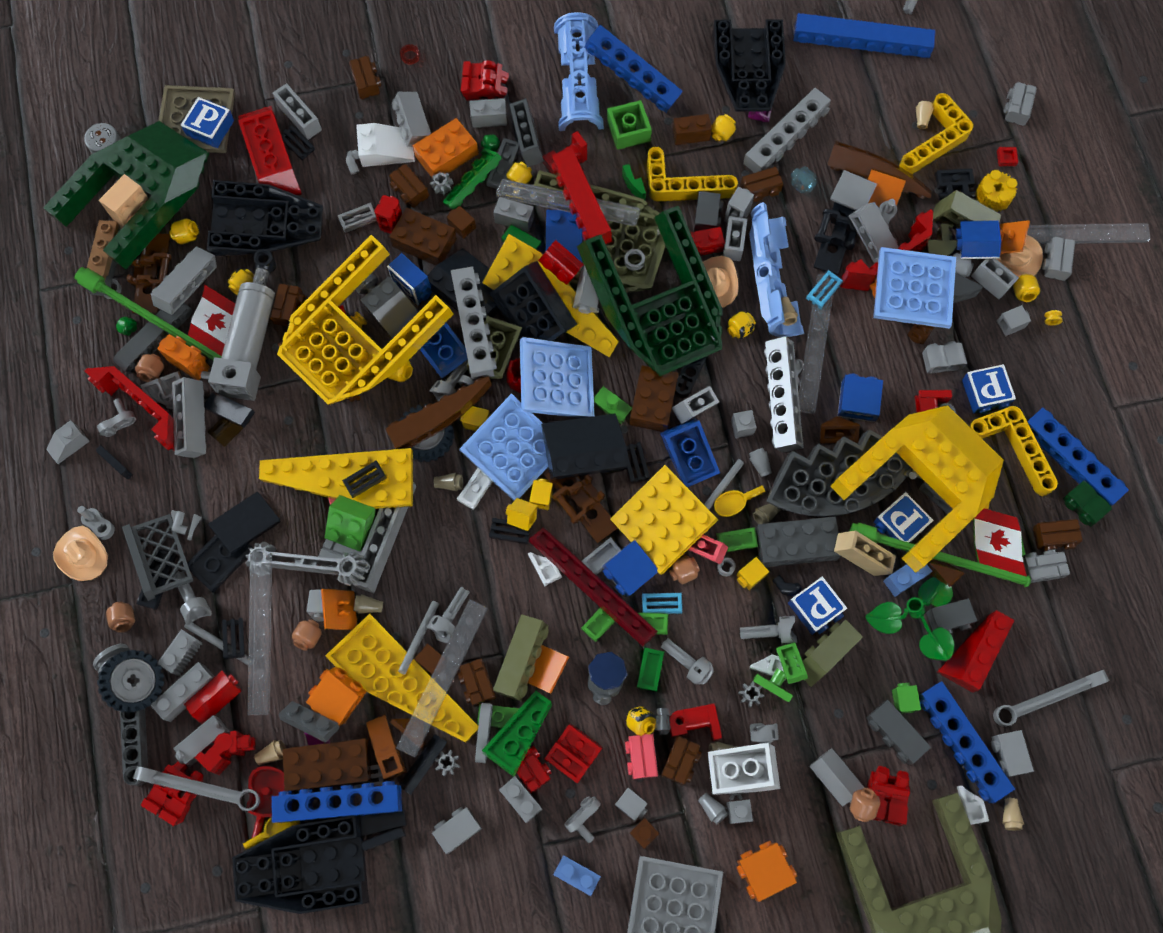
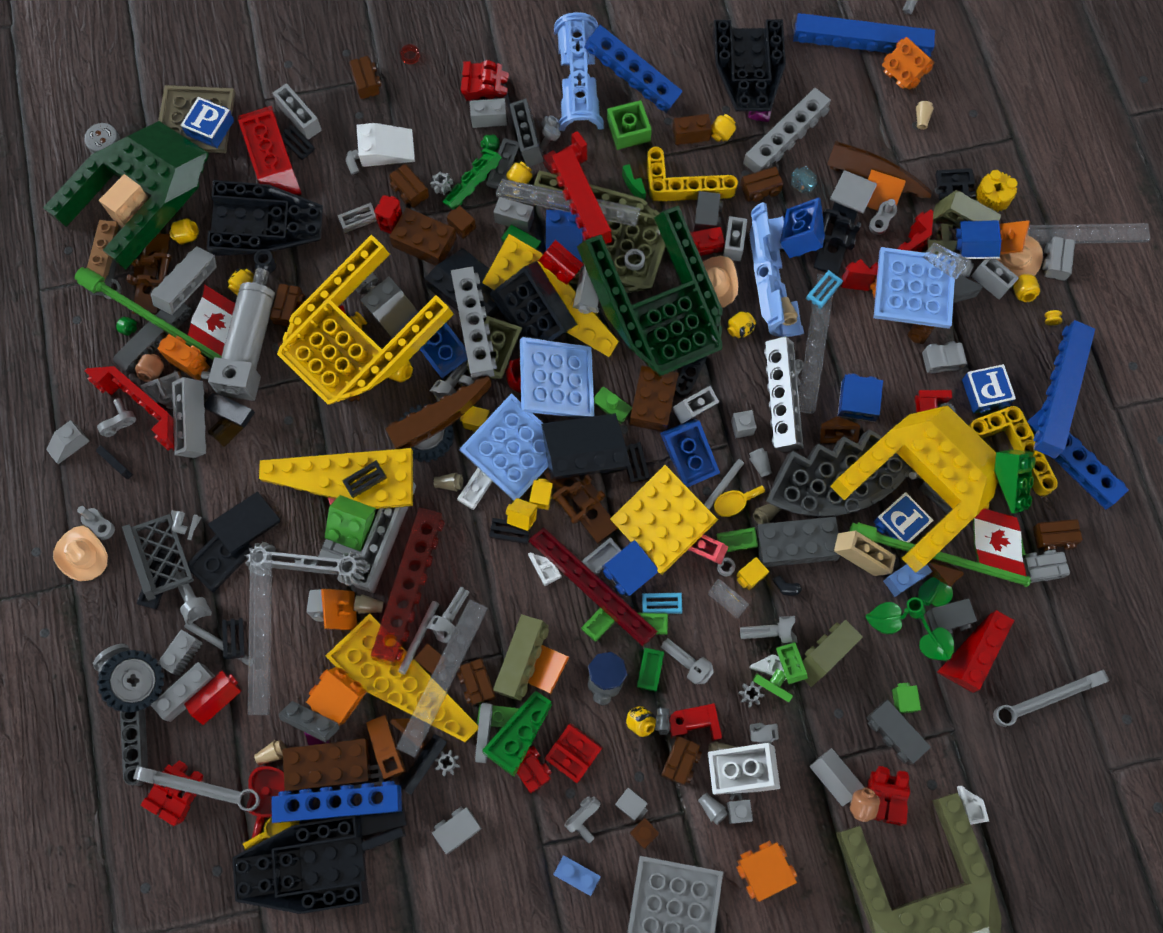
nougat head [106,602,135,633] -> none
light grey brick [173,715,230,766] -> none
red hips [194,731,255,775] -> none
nougat head [292,620,322,651] -> none
blue piece [387,253,432,305] -> none
light grey brick [392,92,431,147] -> none
orange brick [413,118,478,178] -> none
light grey brick [499,776,543,823] -> none
coral brick [625,734,658,780] -> none
nougat head [669,555,700,585] -> none
light grey brick [724,187,754,223] -> none
piece [788,576,847,635] -> none
light grey brick [849,202,898,263] -> none
yellow beam [899,93,973,174] -> none
blue brick [919,681,1015,803] -> none
light grey brick [991,730,1034,777] -> none
red plate [997,147,1019,166] -> none
light grey brick [997,305,1031,336] -> none
tan cone [1002,798,1024,831] -> none
light grey brick [1003,82,1037,126] -> none
dark green brick [1063,480,1112,527] -> none
none -> clear red brick [370,507,445,666]
none -> light grey piece [540,115,561,152]
none -> clear slope [708,579,749,618]
none -> blue slope [780,197,825,258]
none -> orange brick [882,37,935,90]
none -> clear slope [923,242,967,280]
none -> green slope [995,449,1035,513]
none -> blue brick [1033,320,1095,458]

